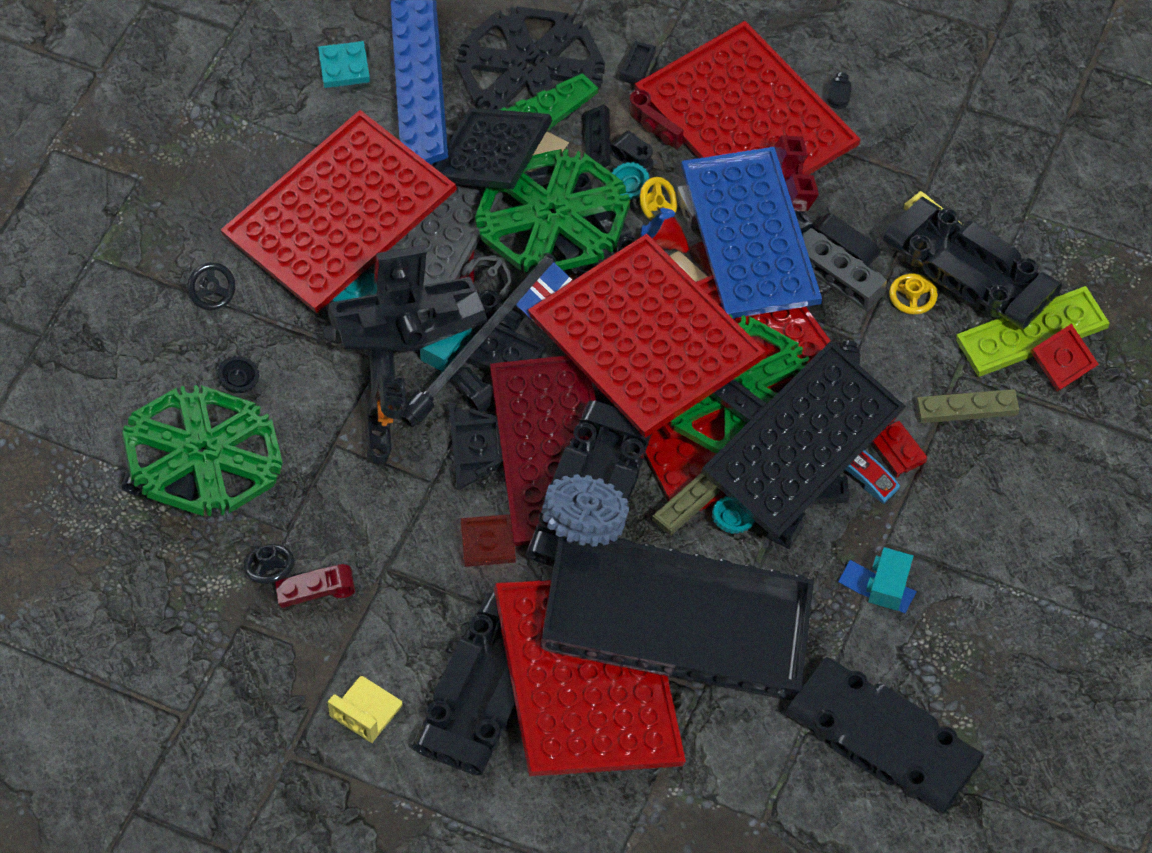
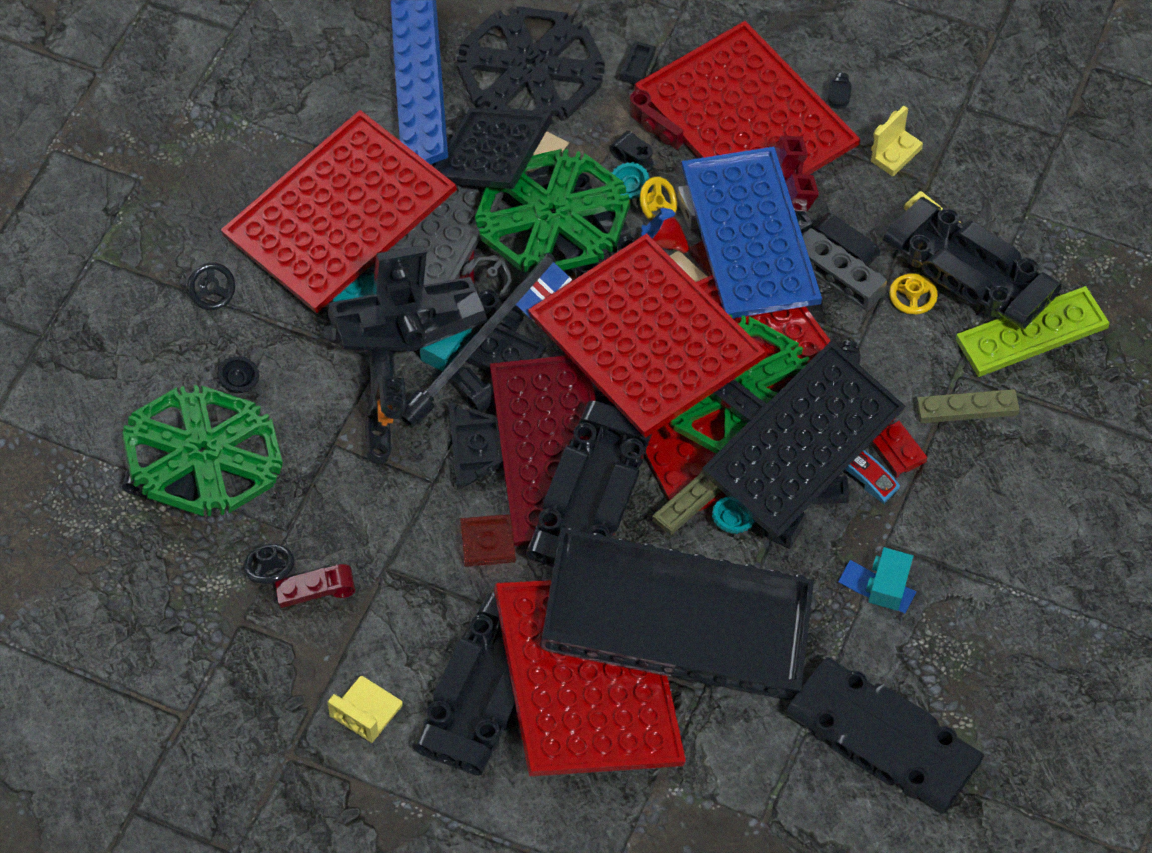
teal plate [318,41,370,88] -> none
green wing [499,74,598,131] -> none
sand blue piece [542,474,629,546] -> none
black plate [585,104,611,168] -> none
red plate [1030,323,1099,392] -> none
none -> light yellow bracket [871,106,923,176]

